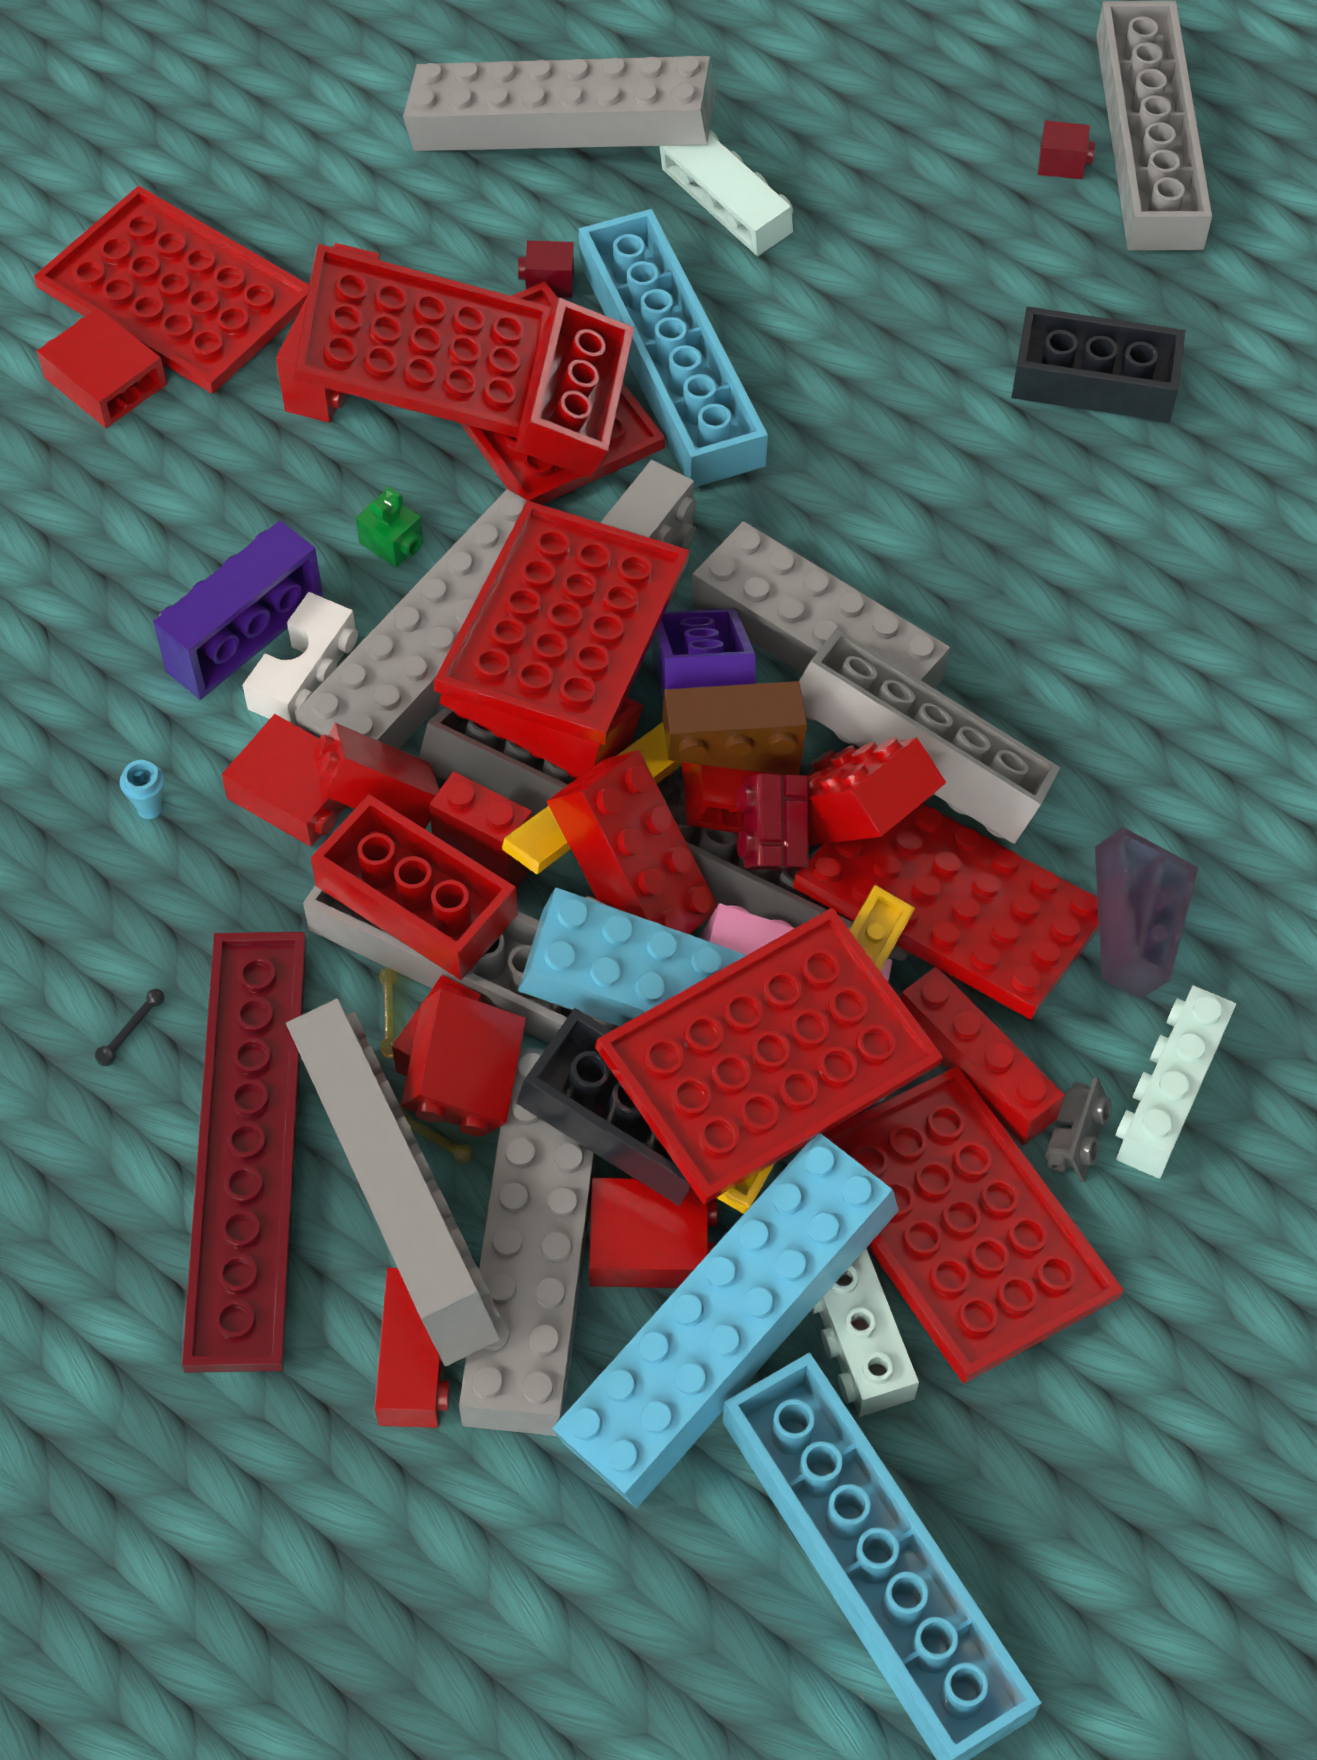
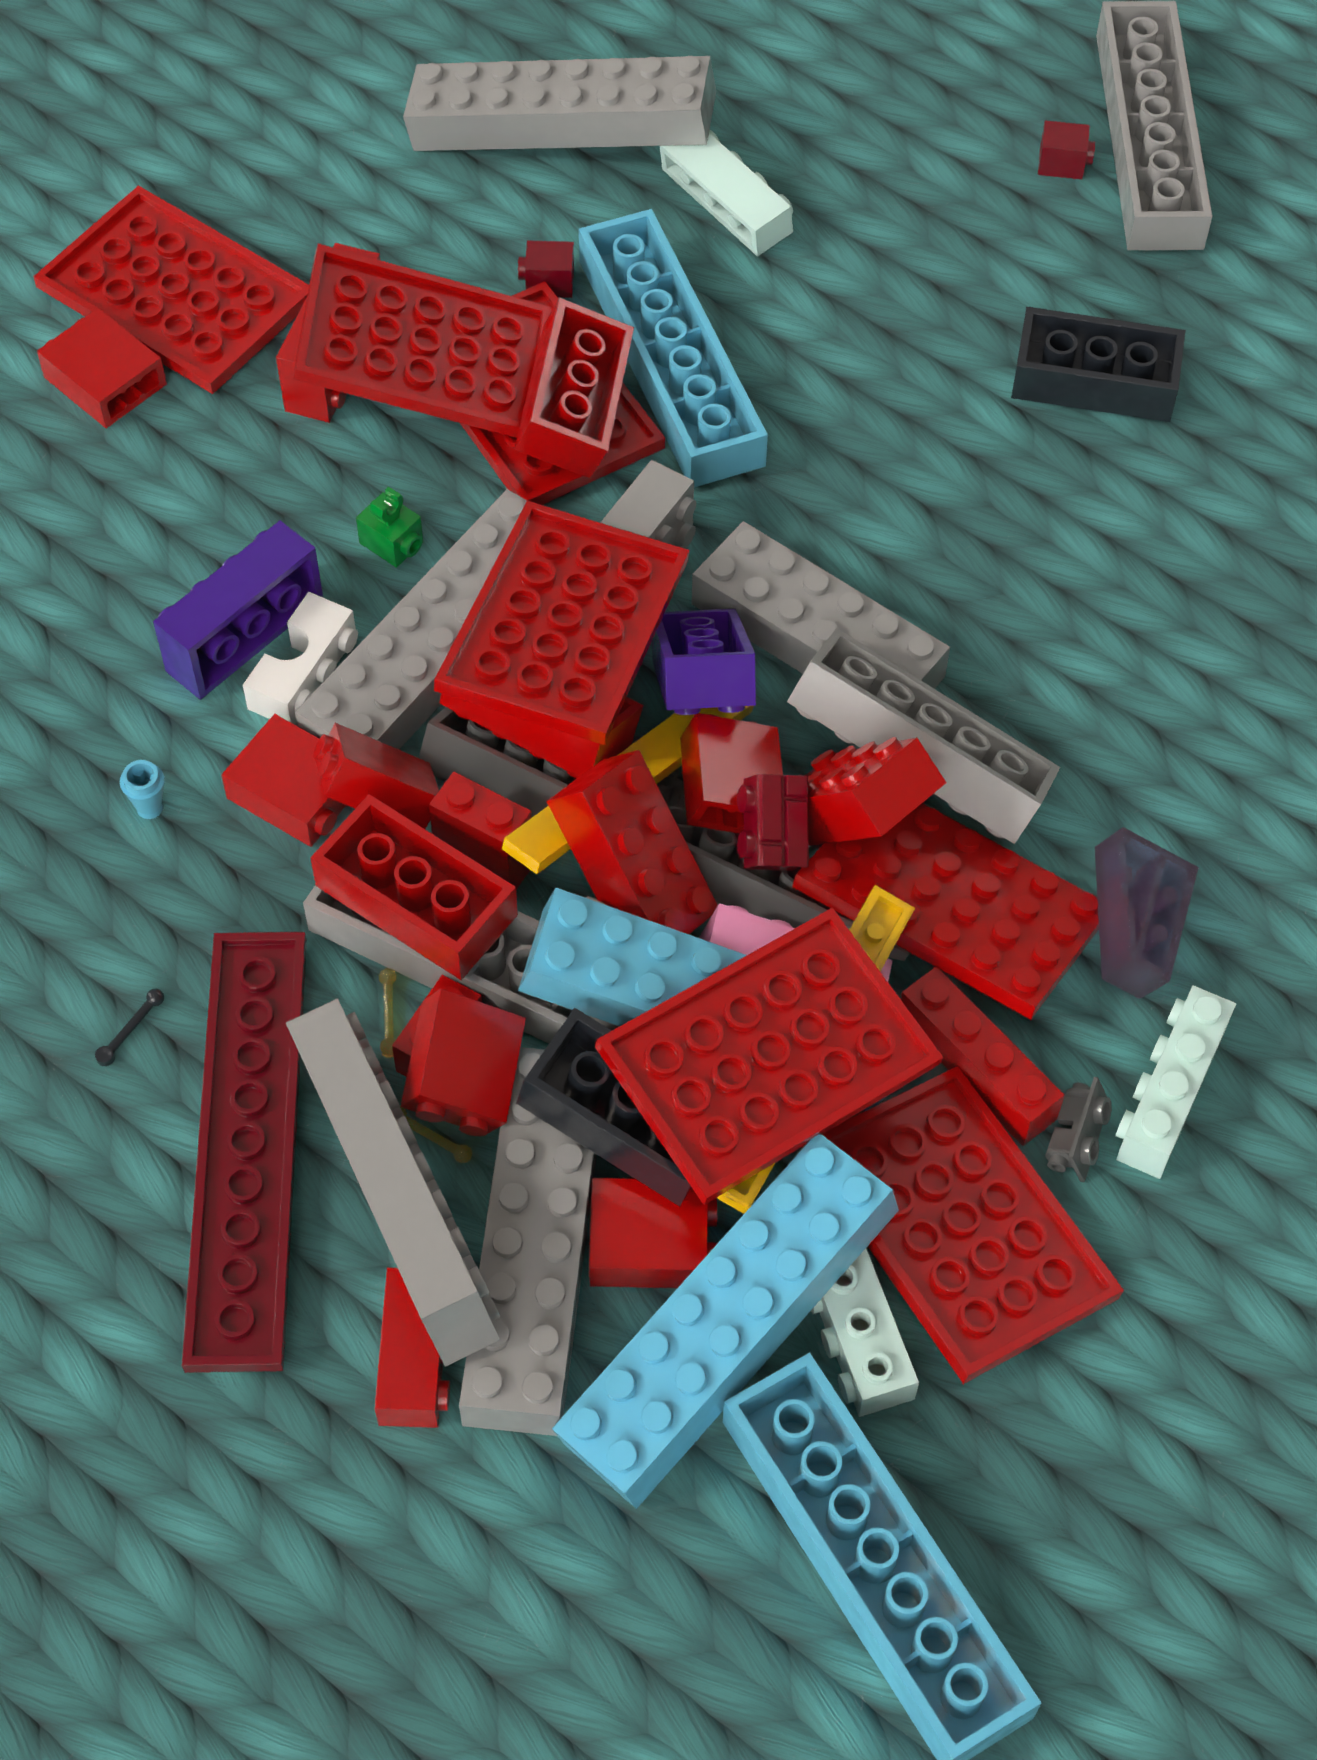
reddish brown wedge [662,681,807,775] -> none

